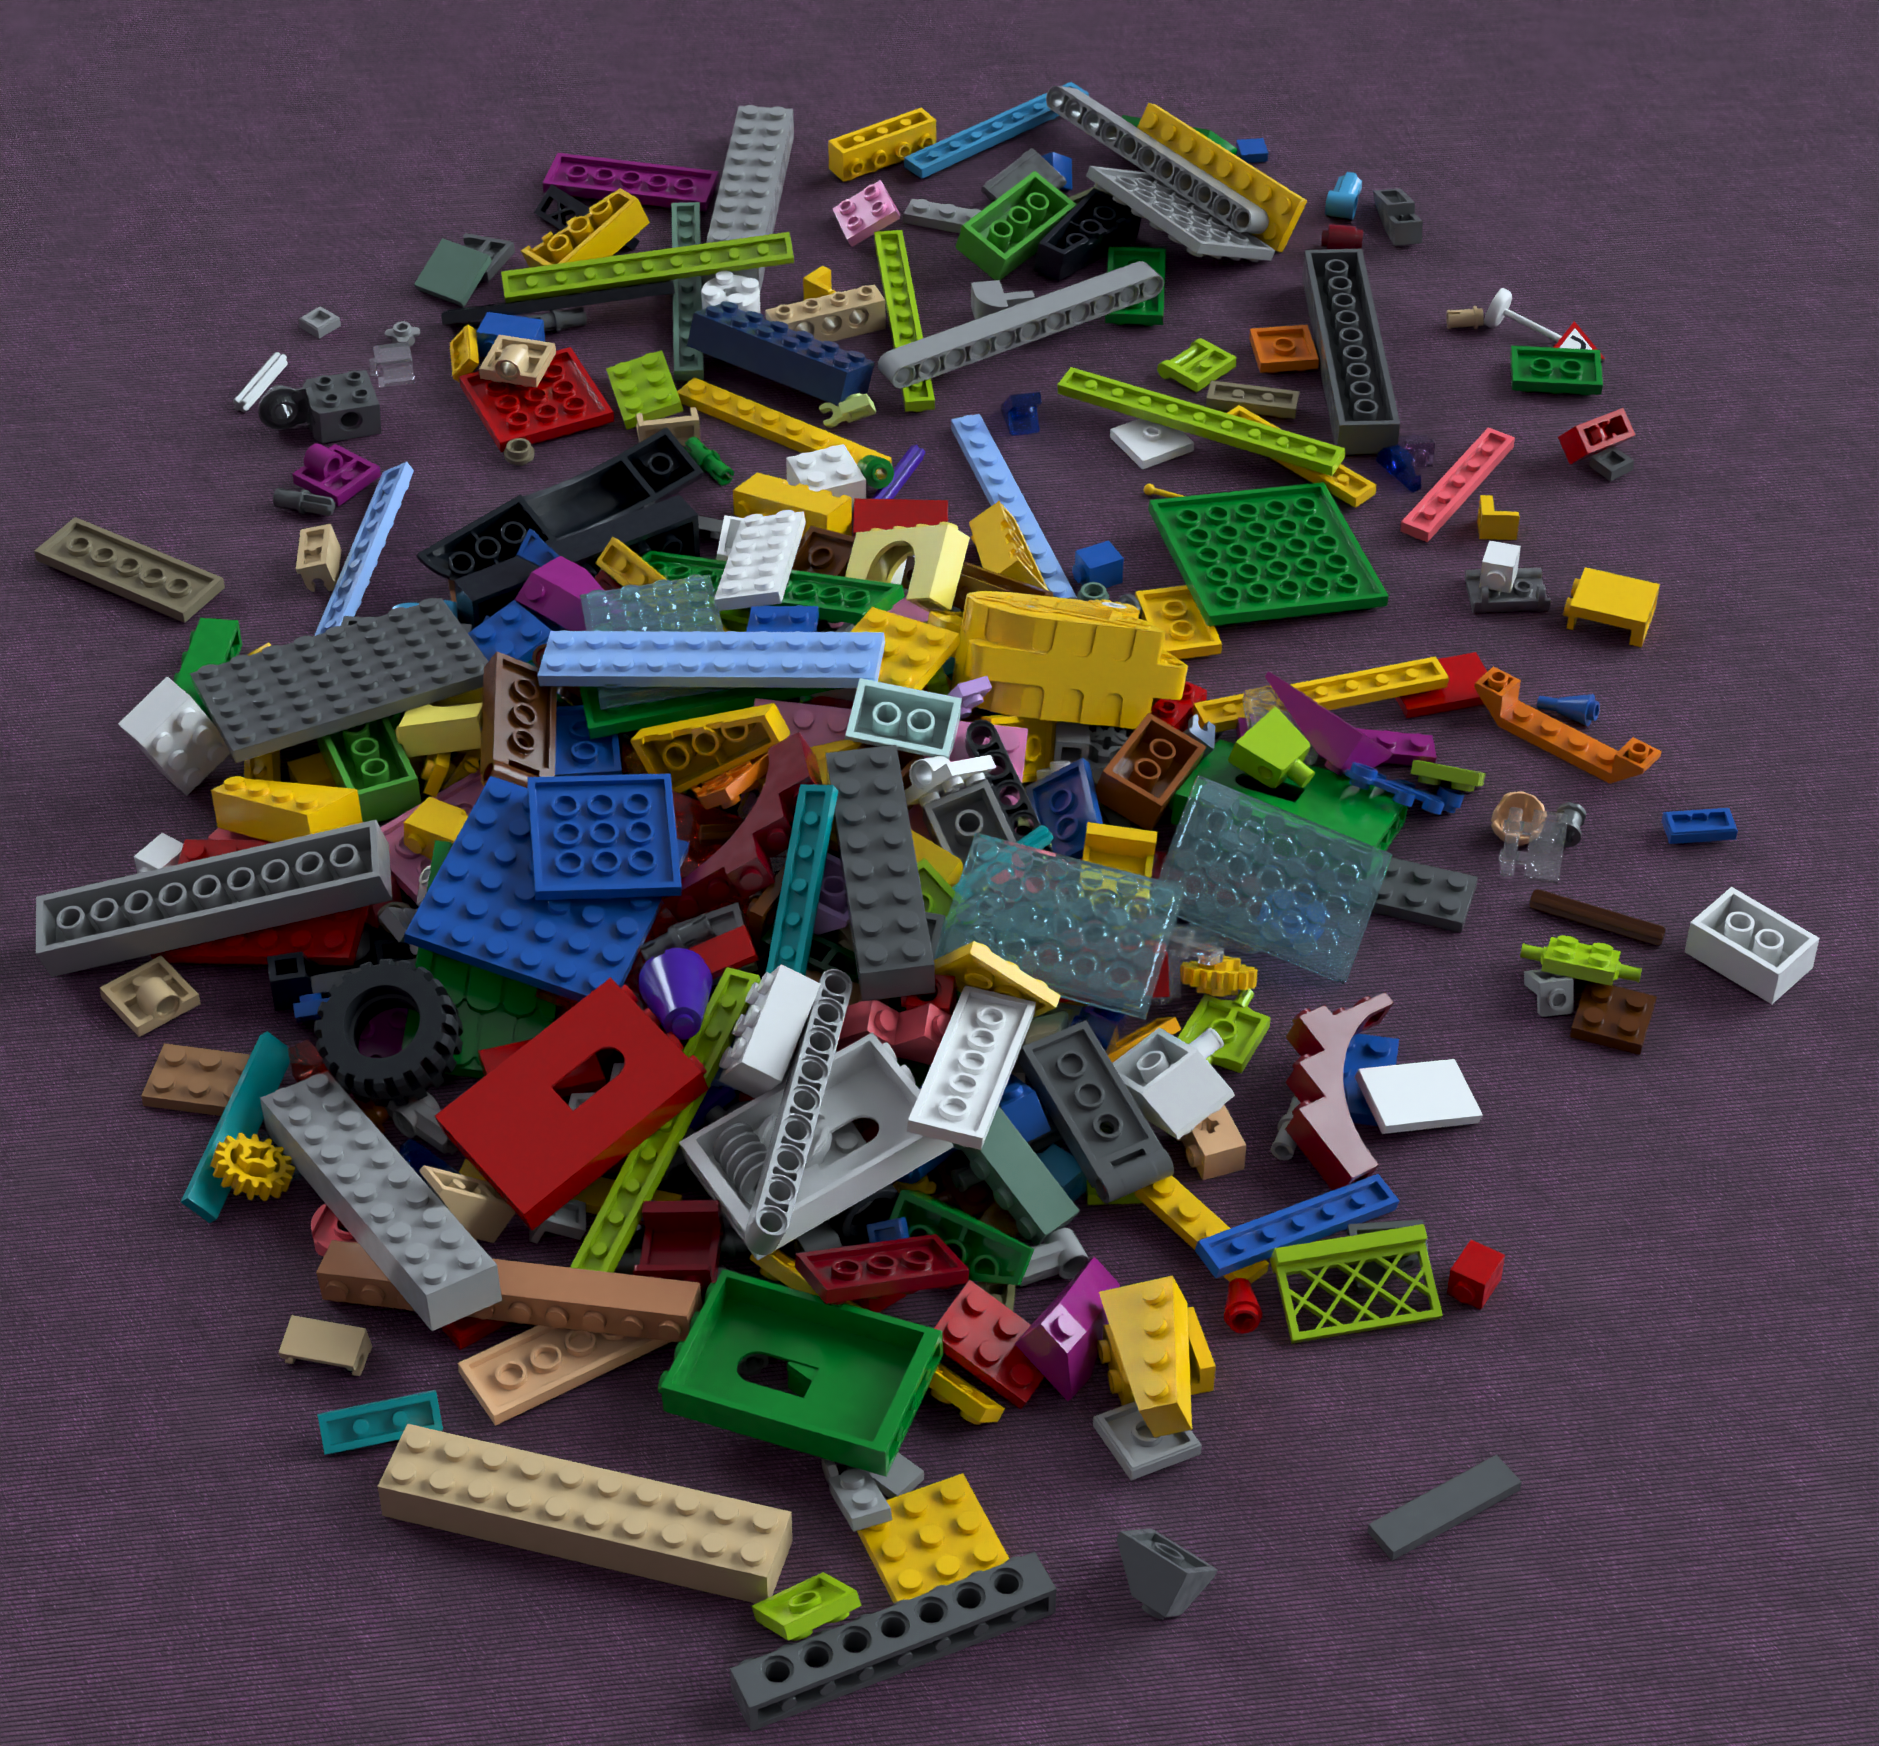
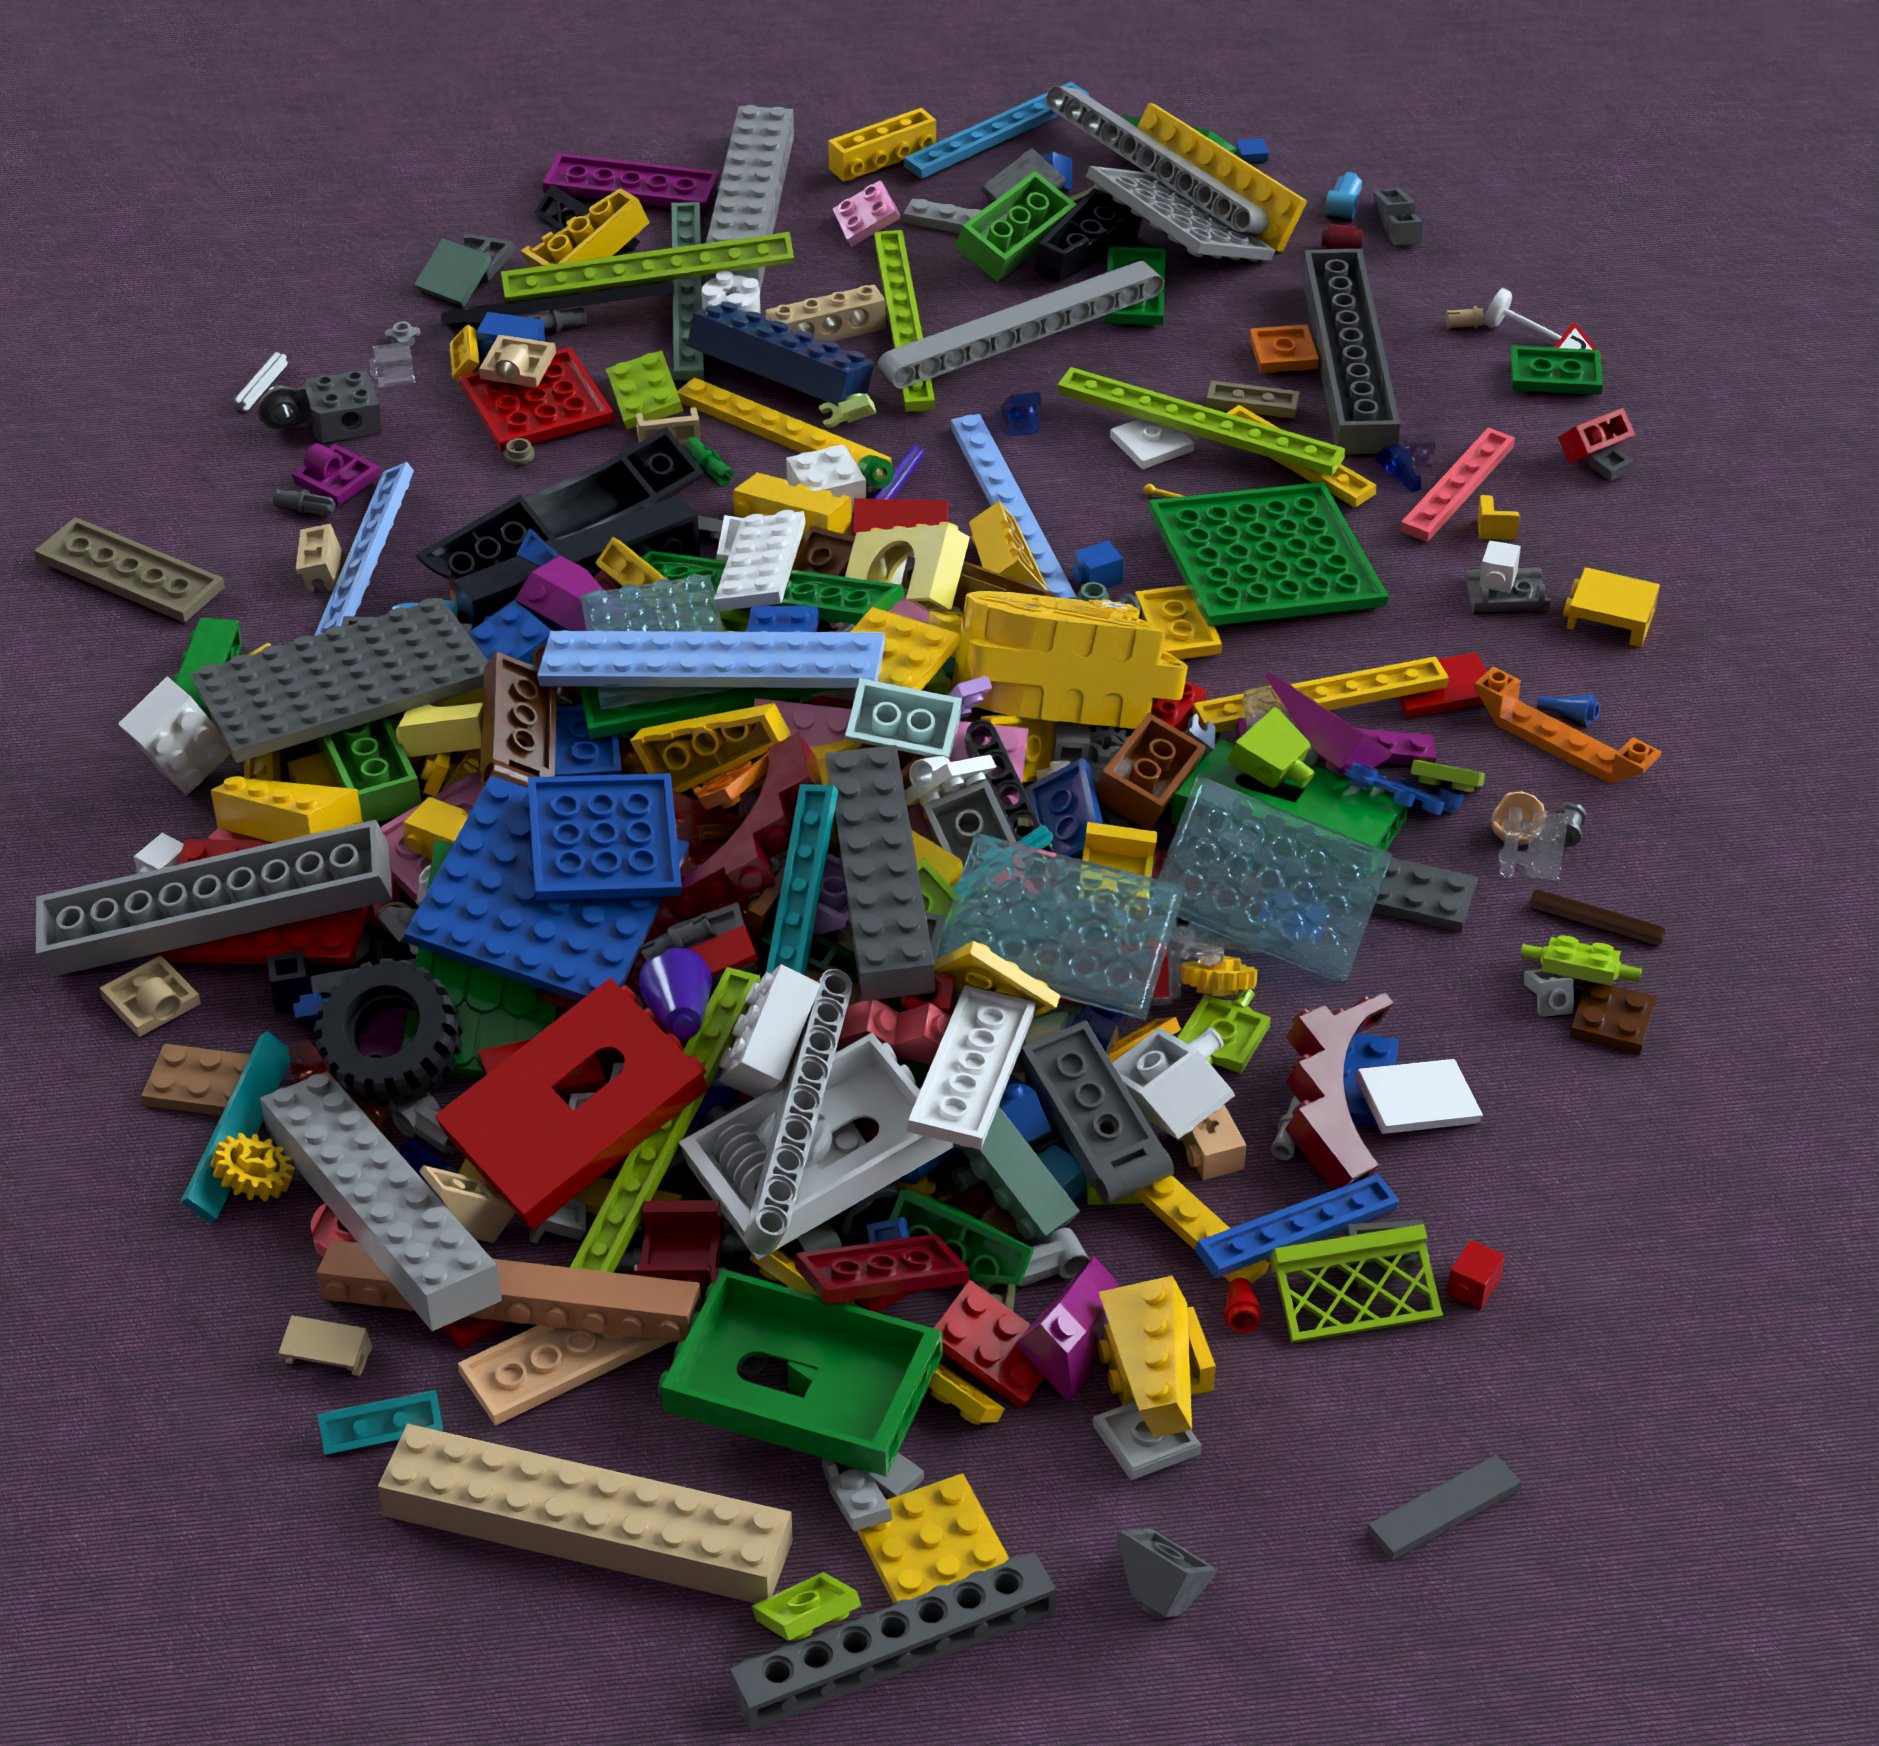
light grey tile [298,306,341,339] -> none
yellow panel [803,266,836,300] -> none
light grey brick [971,280,1035,320] -> none
lime plate [1157,338,1237,392] -> none
blue plate [1662,808,1738,844] -> none
white brick [1685,887,1820,1004] -> none

